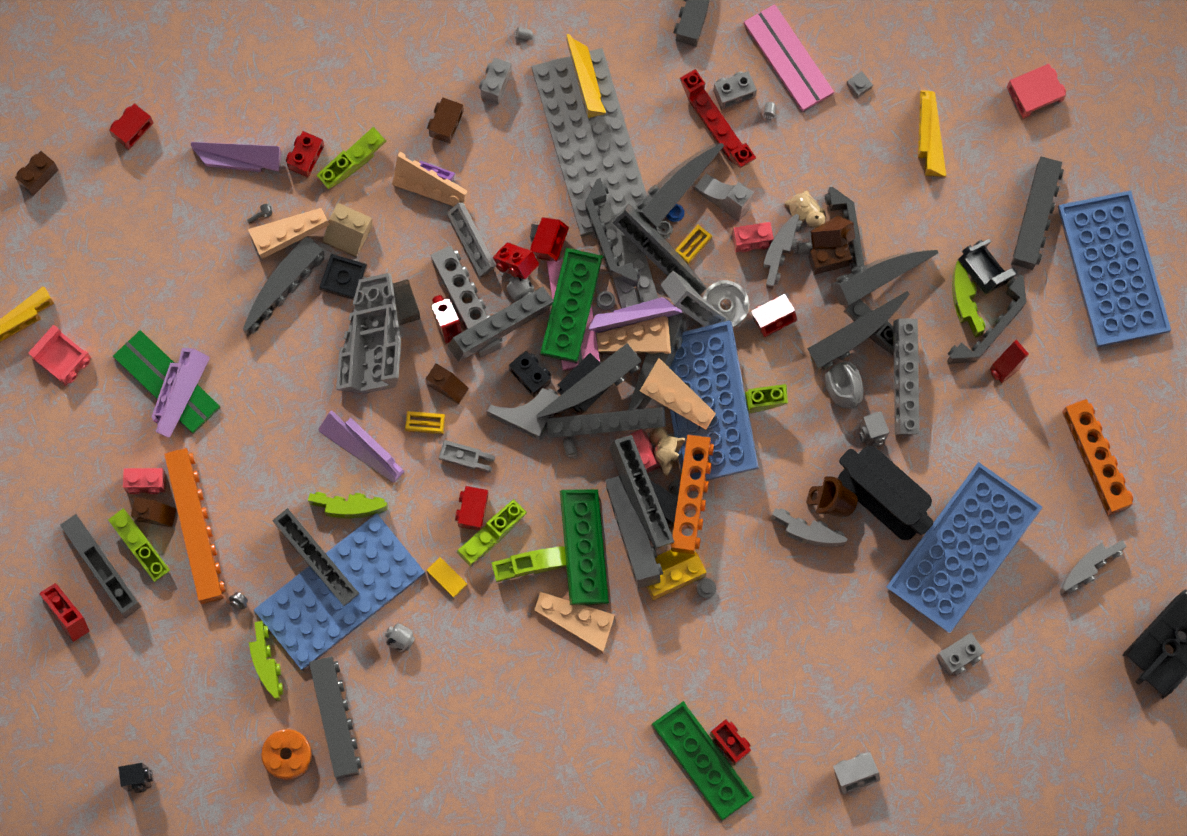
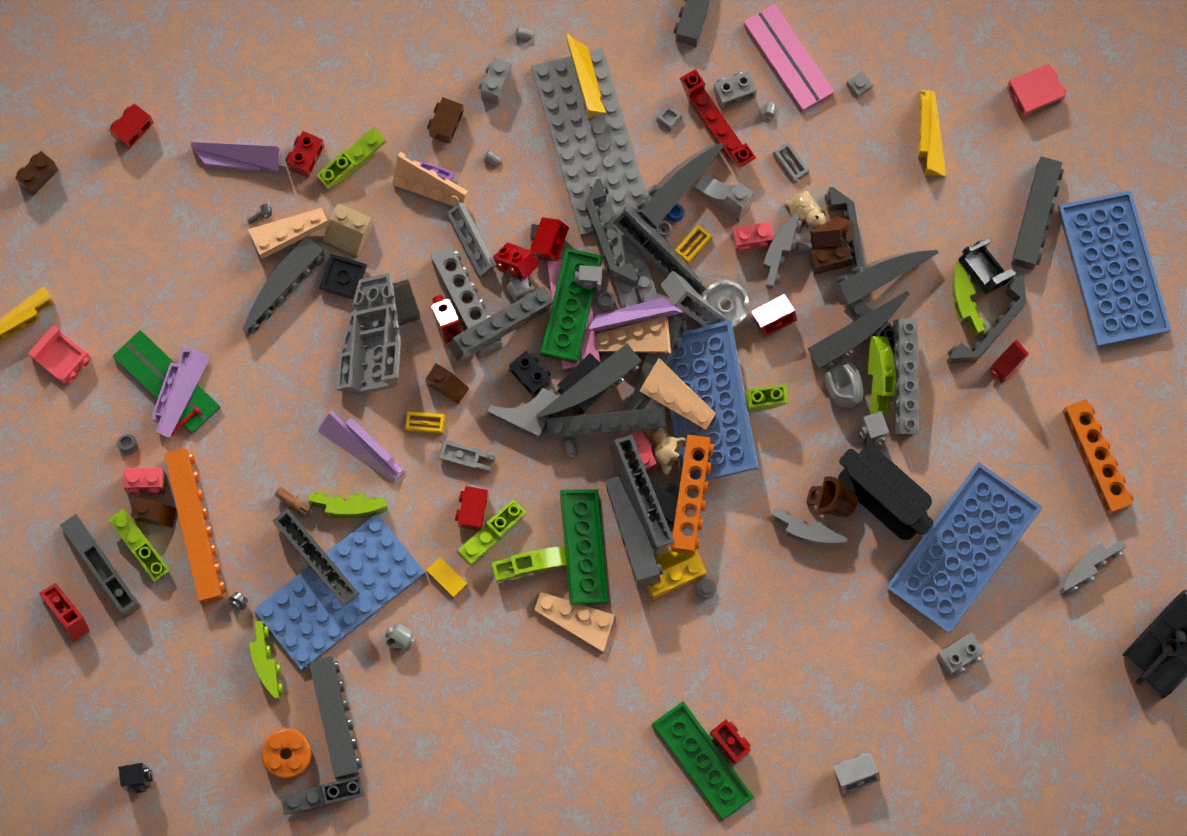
none -> flat silver plate [117,434,137,454]
none -> red hinge [171,407,200,436]
none -> nougat axle [274,487,312,517]
none -> dark grey slope [280,776,364,815]
none -> light grey piece [482,150,502,166]
none -> light grey brick [575,265,602,291]
none -> light grey tile [656,104,682,131]
none -> light grey tile [773,142,810,182]
none -> lime slope [868,336,896,414]

